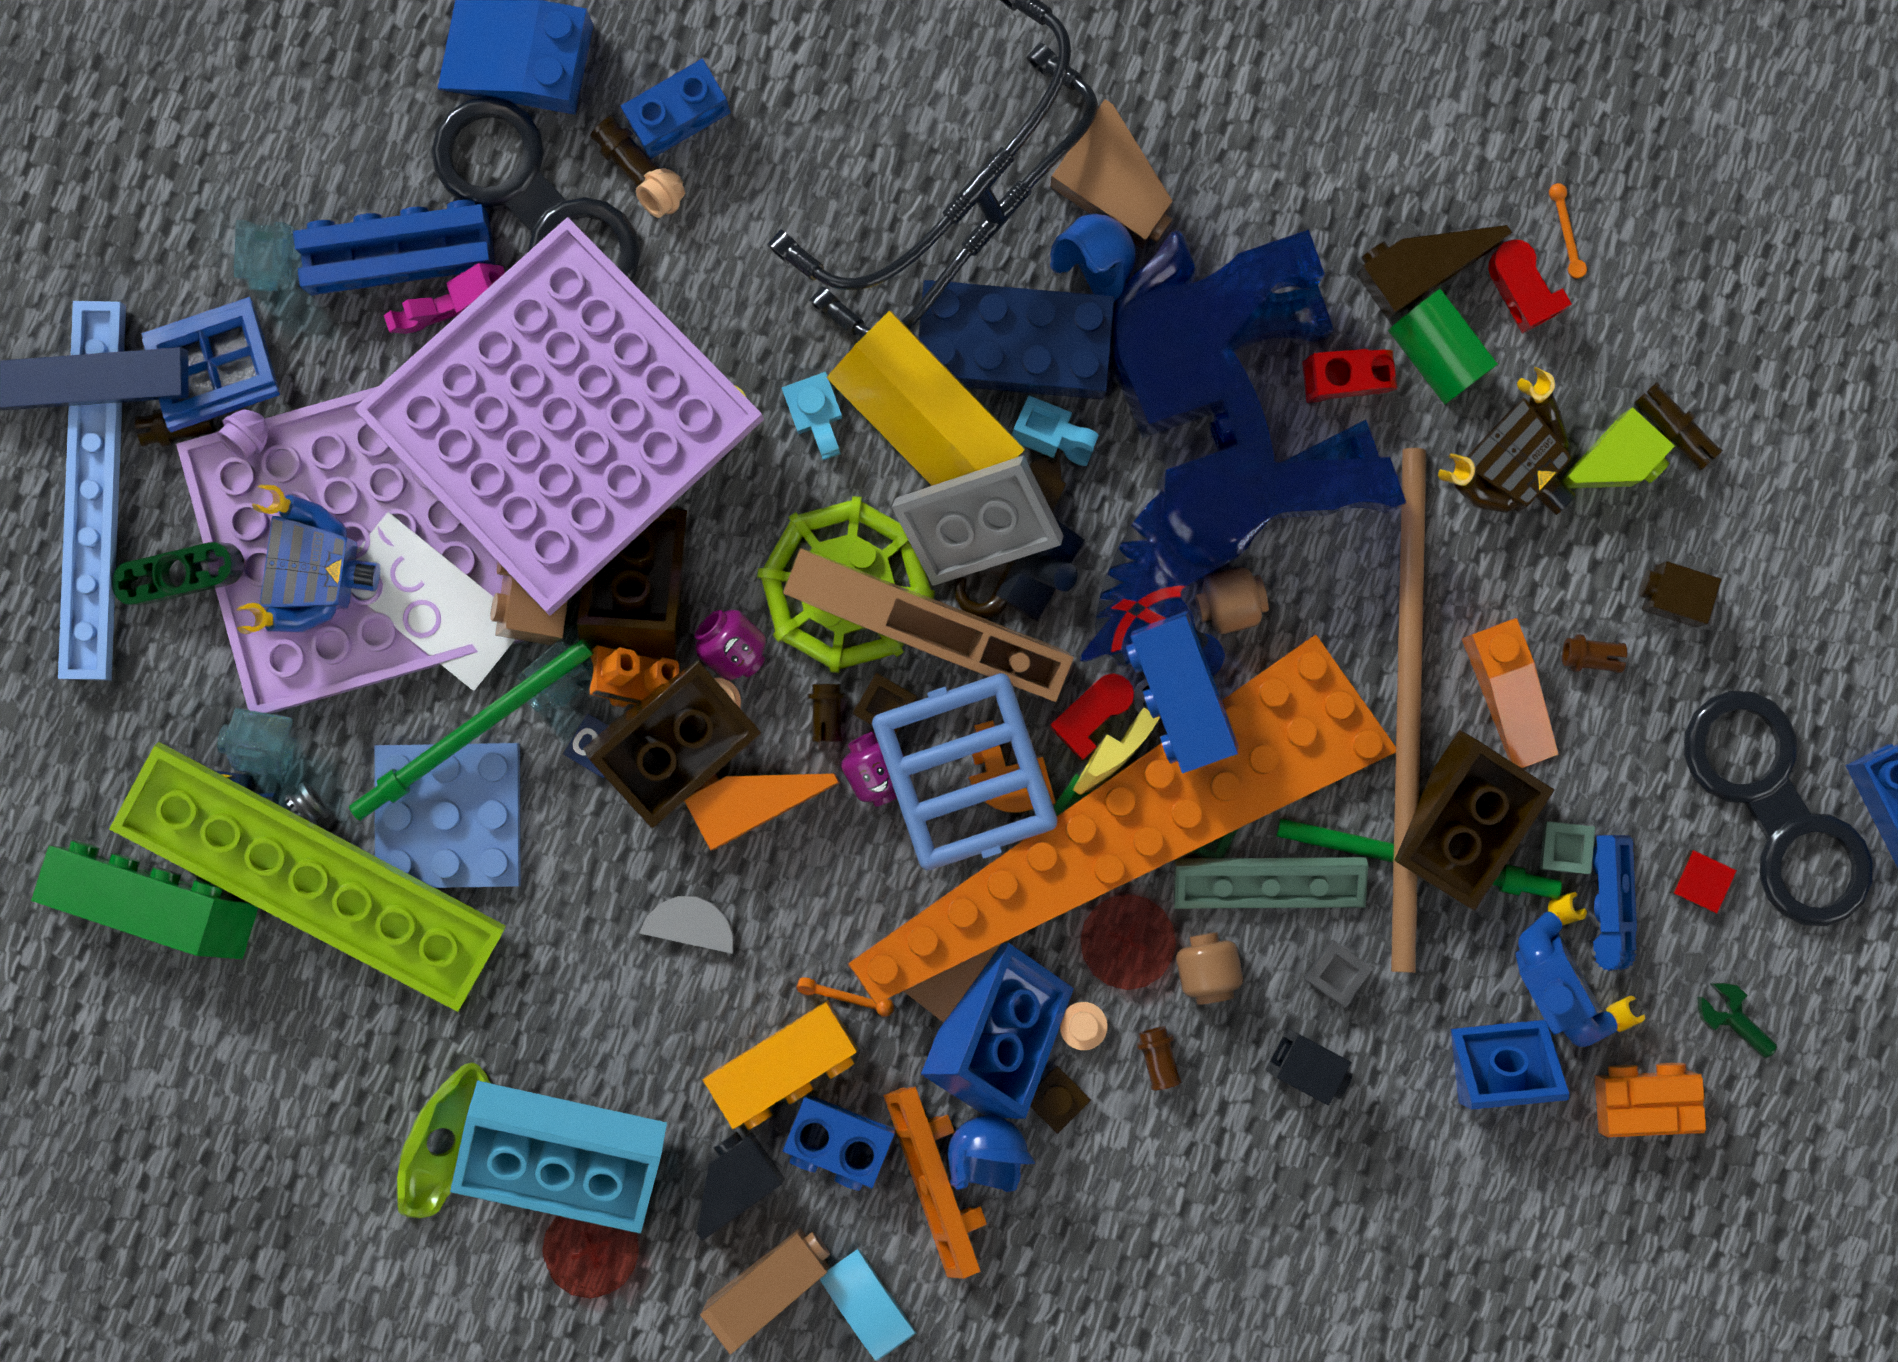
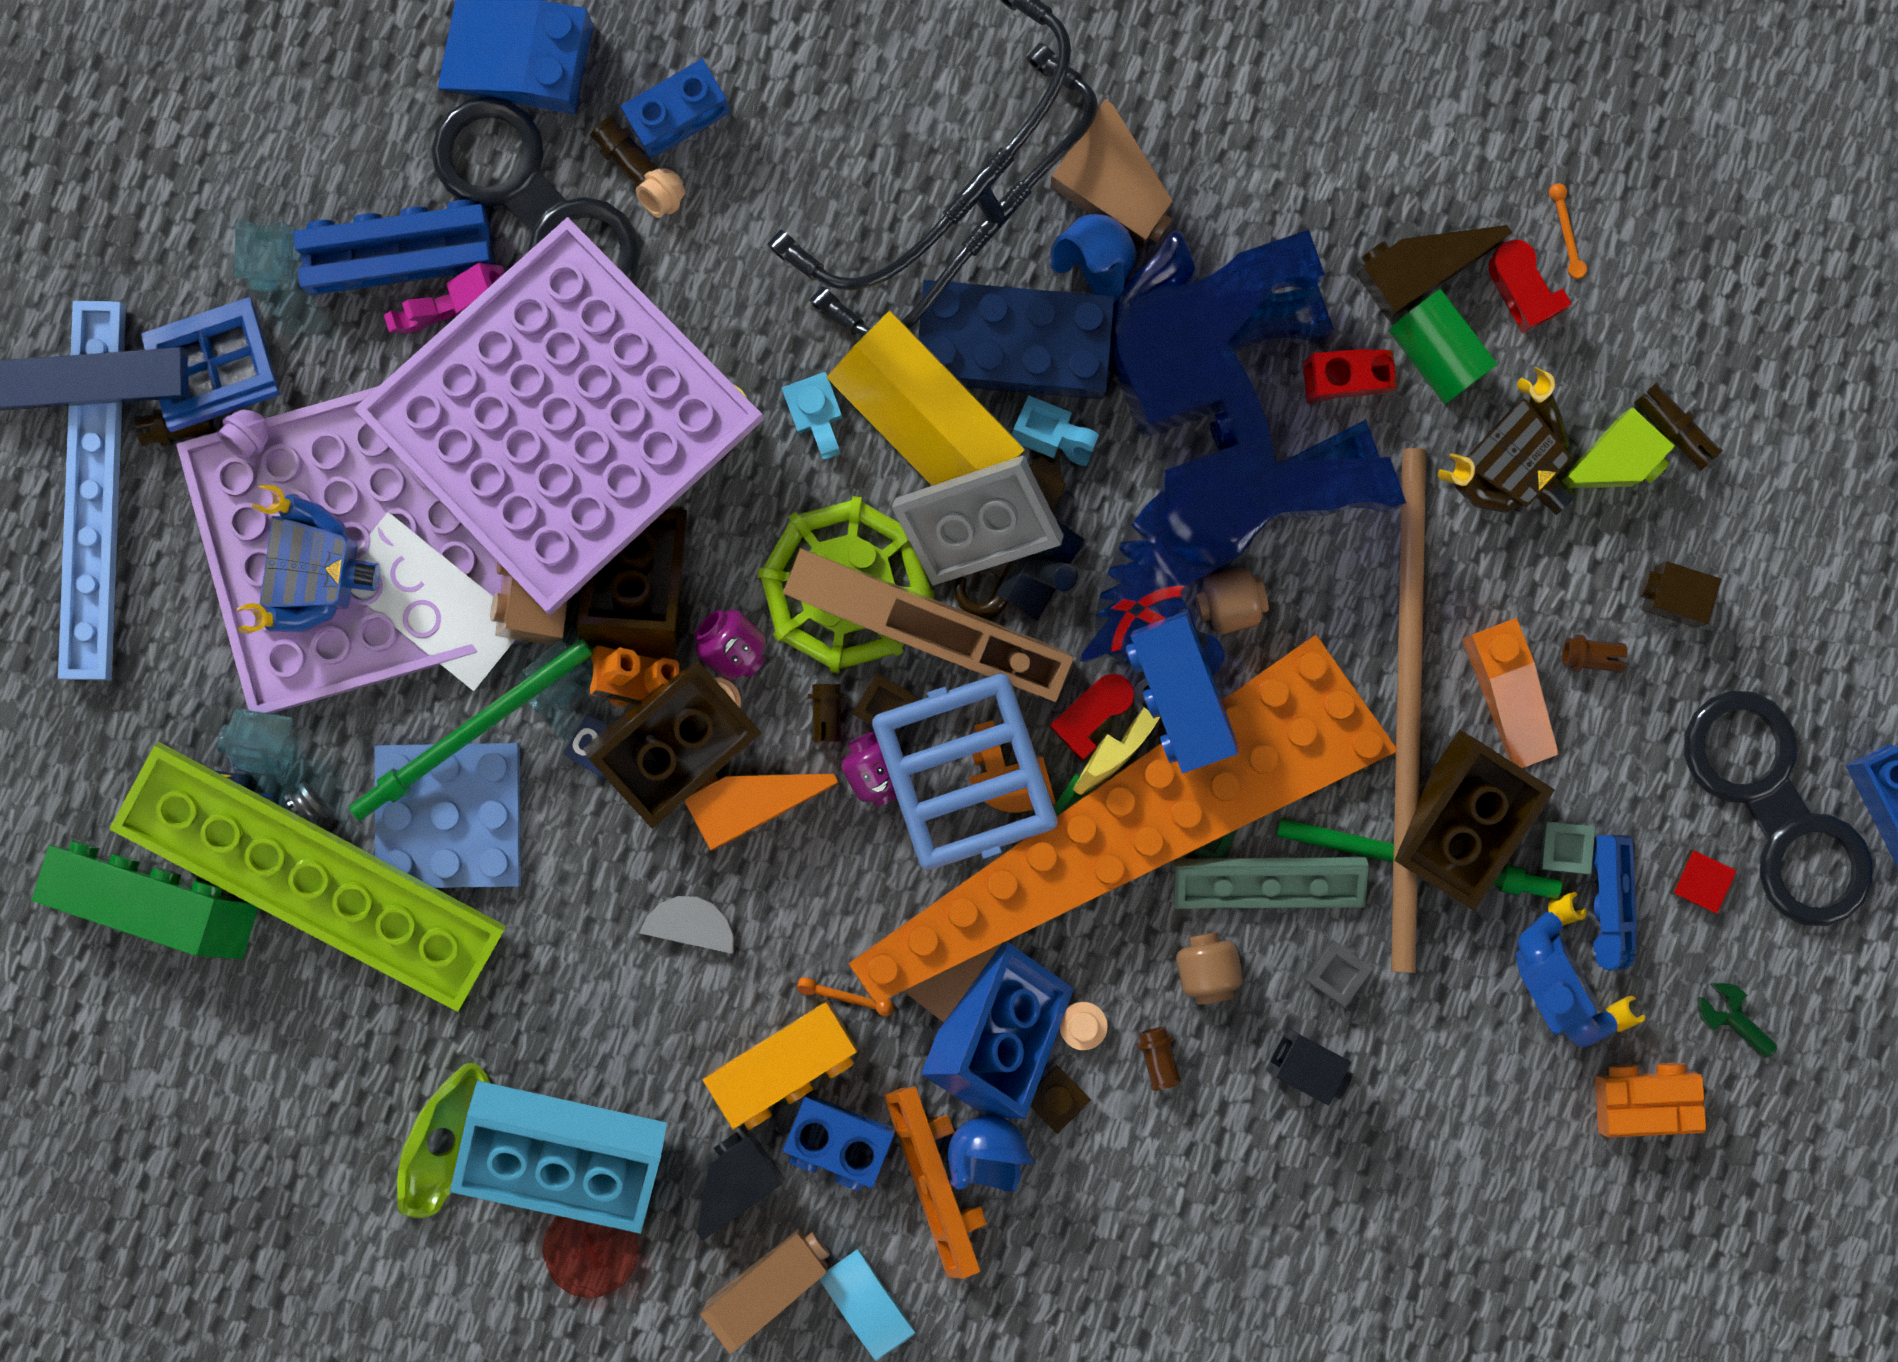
dark green beam [112,542,244,605] -> none
clear red tile [1080,894,1176,990] -> none
blue slope [1451,1020,1569,1110] -> none

